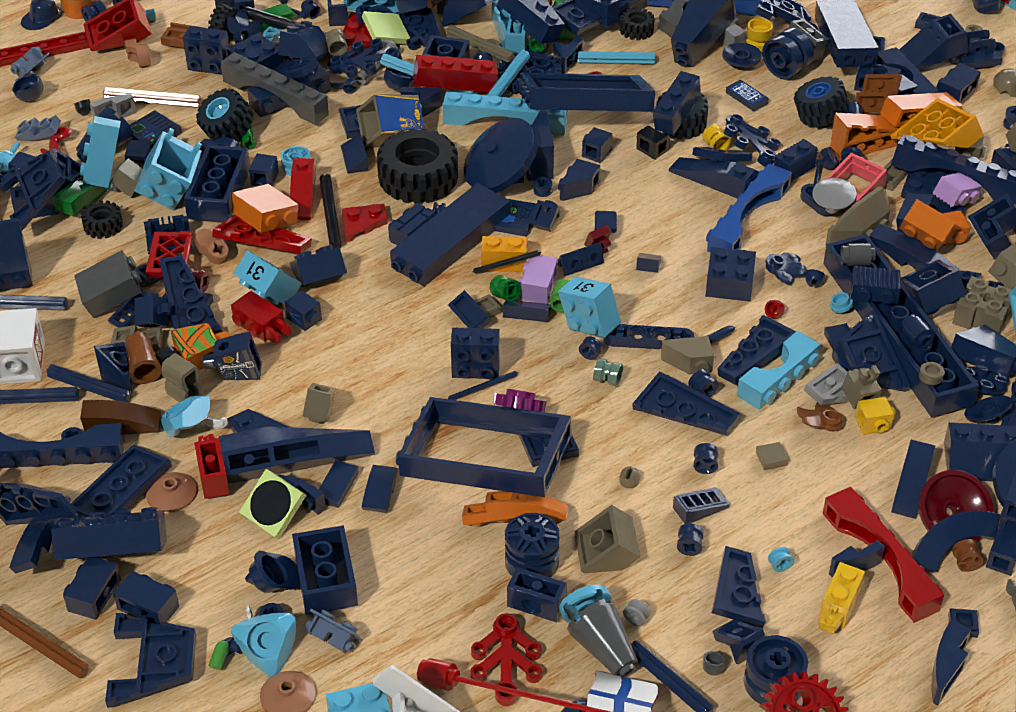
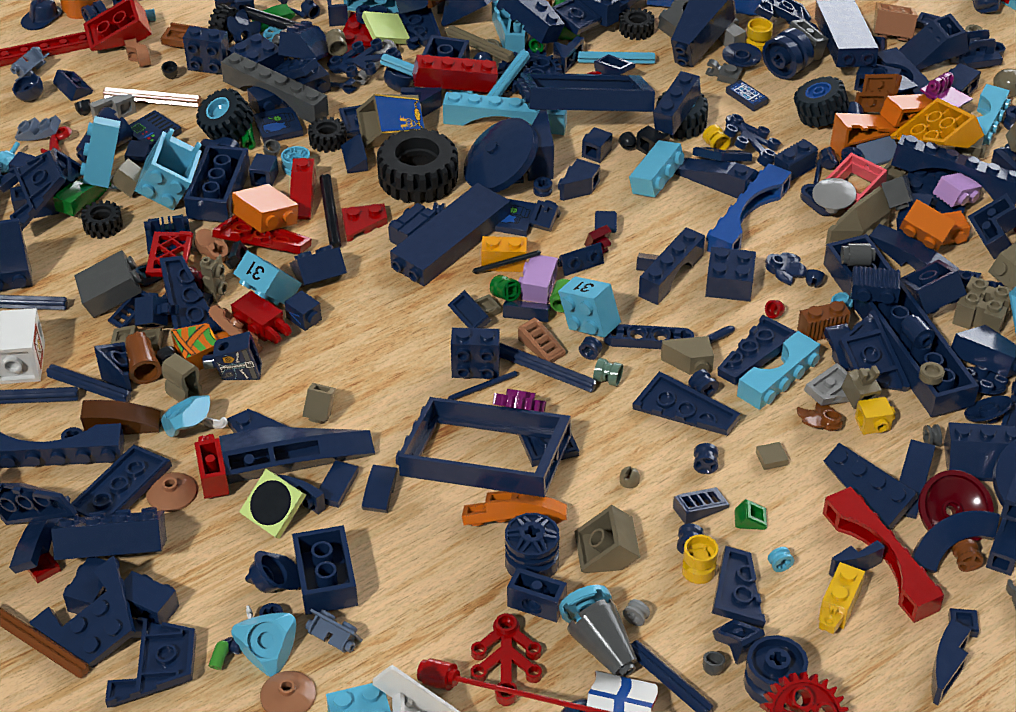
none -> red tile [28,552,61,584]
none -> dark blue wing [29,556,136,668]
none -> dark blue slope [53,70,93,101]
none -> black hinge [161,61,178,79]
none -> dark tan hinge [200,255,227,303]
none -> nougat hinge [208,305,264,353]
none -> black tile [225,240,250,269]
none -> dark blue tile [253,107,303,144]
none -> dark grey hinge [263,139,281,156]
none -> black tyre [308,117,346,153]
none -> dark blue axle [500,342,597,392]
none -> nougat slope [518,318,566,362]
none -> dark blue slope [594,54,635,75]
none -> black hinge [618,132,637,150]
none -> medium azure brick [629,140,684,197]
none -> dark blue arch [638,227,705,305]
none -> yellow wheel [682,535,719,584]
none -> dark grey plate [706,59,743,84]
none -> green slope [735,499,767,530]
none -> dark orange brick [797,301,851,342]
none -> dark blue wing [824,443,919,530]
none -> sand blue slope [856,136,897,167]
none -> nougat slope [873,2,918,41]
none -> dark grey slope [881,174,913,211]
none -> magenta hinge [920,72,973,108]
none -> dark grey bush [923,424,942,446]
none -> medium azure arch [977,84,1011,146]

